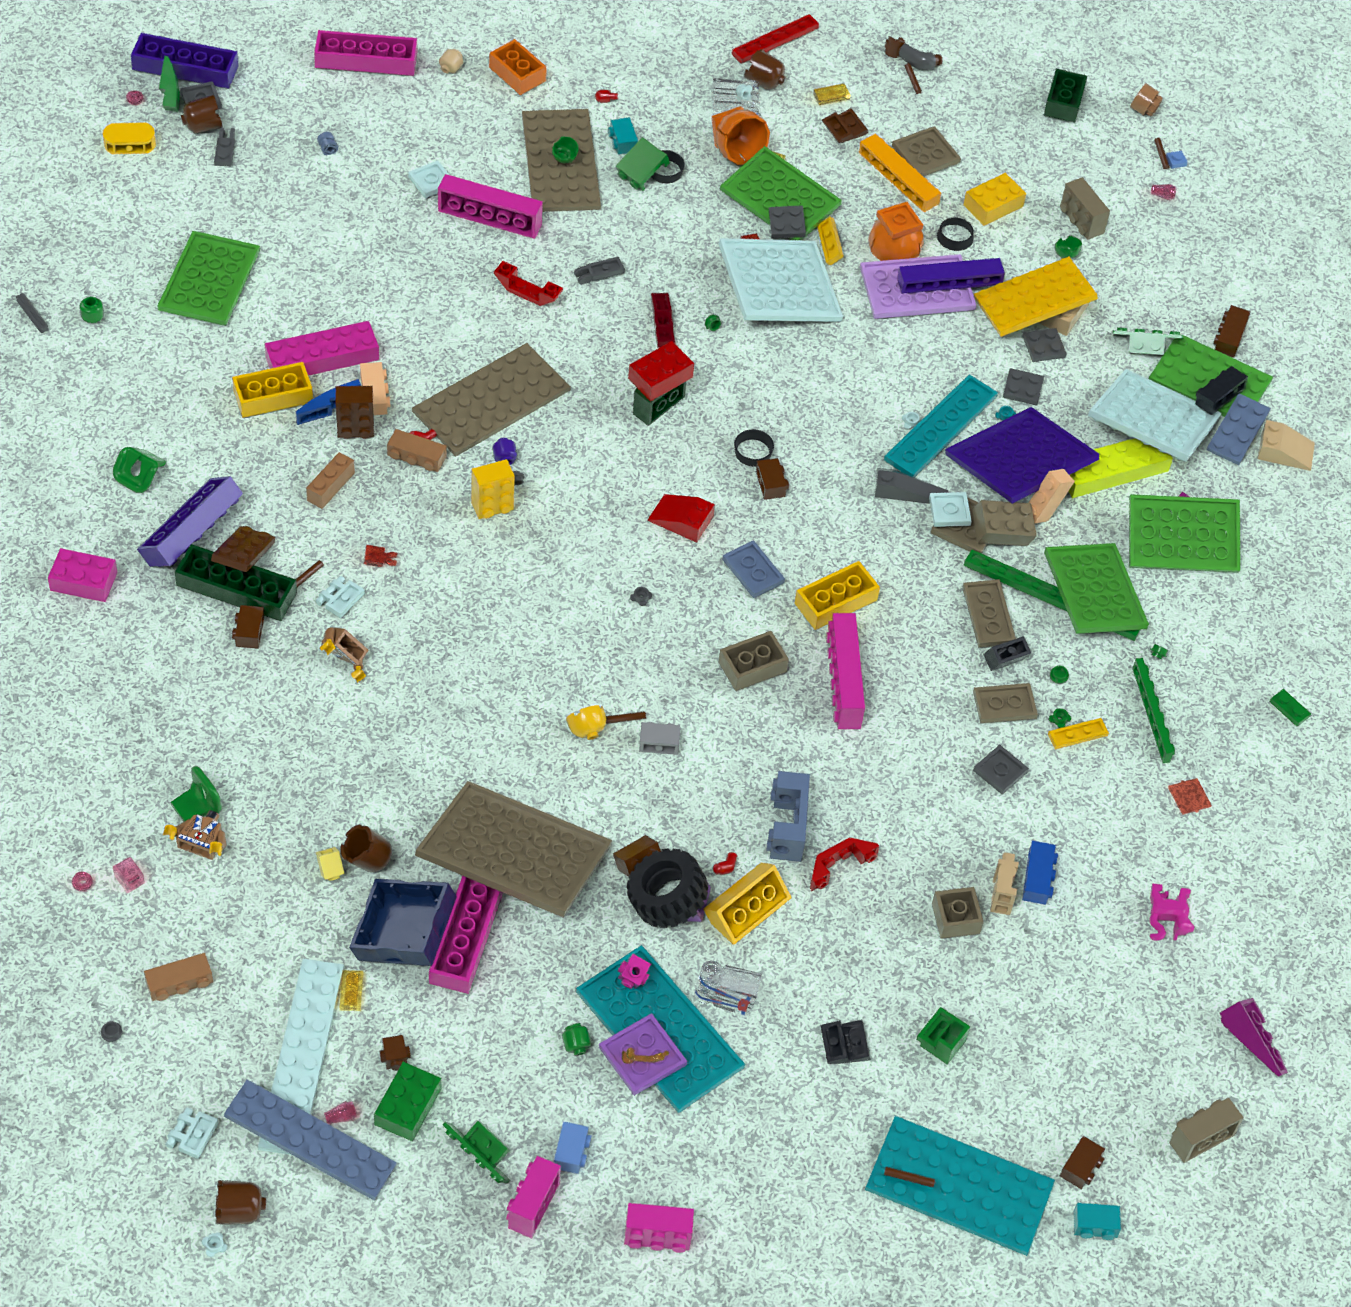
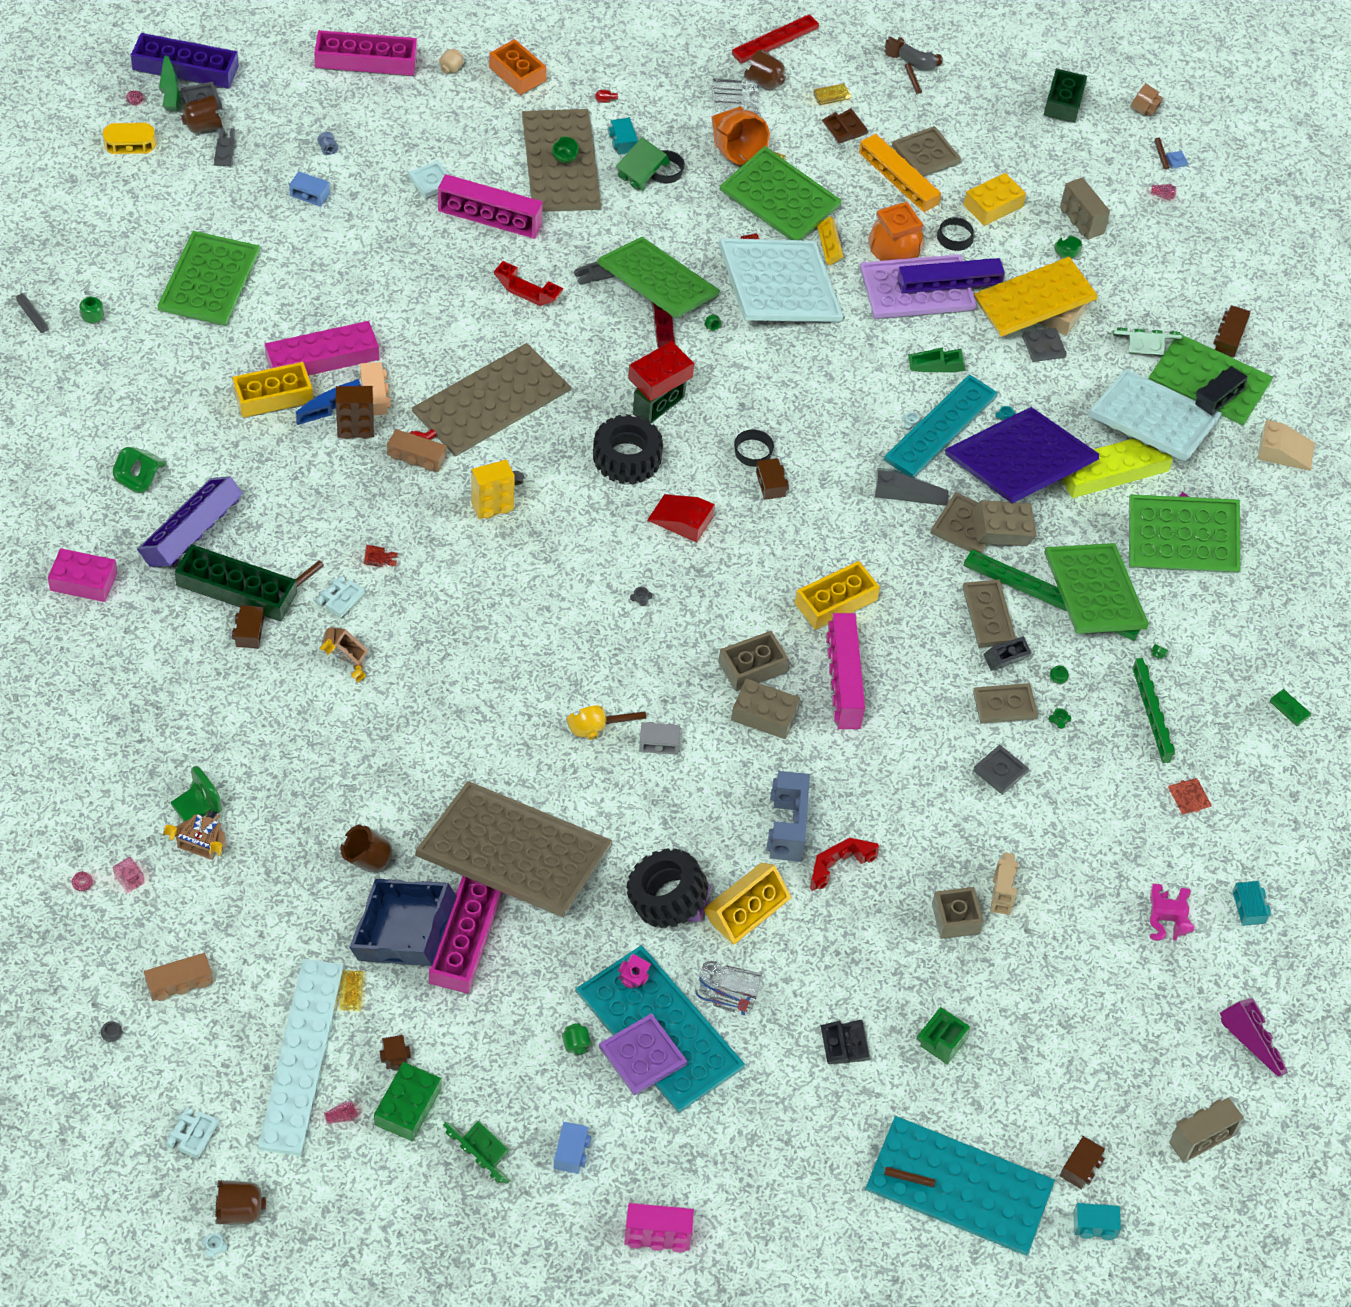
reddish brown plate [211,526,276,572] -> none
sand blue plate [224,1079,397,1201] -> none
medium nougat brick [306,452,355,509] -> none
light yellow brick [315,847,345,881] -> none
dark purple head [492,438,518,465] -> none
dark pink brick [506,1156,561,1239] -> none
reddish brown brick [613,835,661,877] -> none
clear yellow piece [622,1048,669,1064] -> none
red arm [713,852,738,875] -> none
sand blue plate [722,540,785,599] -> none
light aqua plate [736,84,752,101] -> none
dark grey plate [769,205,806,239] -> none
light aqua plate [929,492,971,527] -> none
dark grey plate [1003,368,1044,406] -> none
blue brick [1022,840,1058,905] -> none
light nougat brick [1029,469,1075,524] -> none
yellow tile [1048,718,1109,750] -> none
sand blue plate [1207,393,1271,465] -> none
none -> medium blue brick [289,171,330,207]
none -> black tyre [593,414,663,484]
none -> bright green plate [597,237,720,318]
none -> dark tan brick [731,679,800,739]
none -> green slope [908,347,966,373]
none -> teal brick [1232,880,1271,926]

